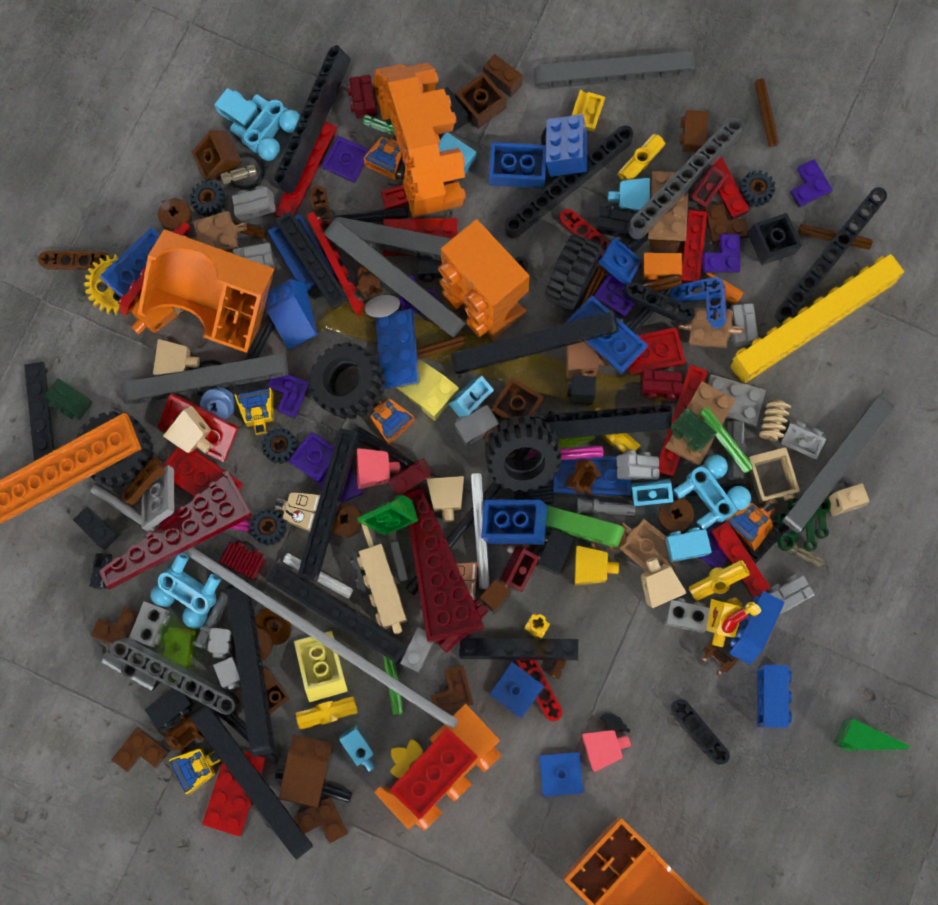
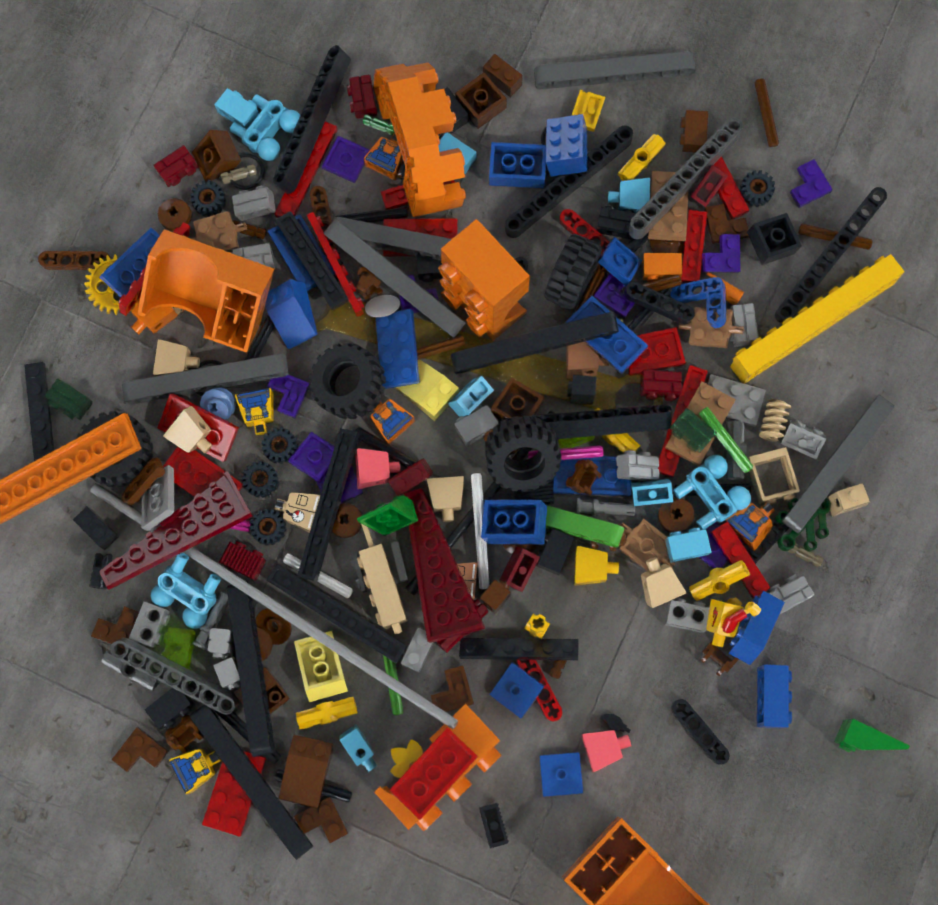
none -> dark red brick [153,145,199,187]
none -> black bush [242,461,279,498]
none -> black brick [479,802,509,849]

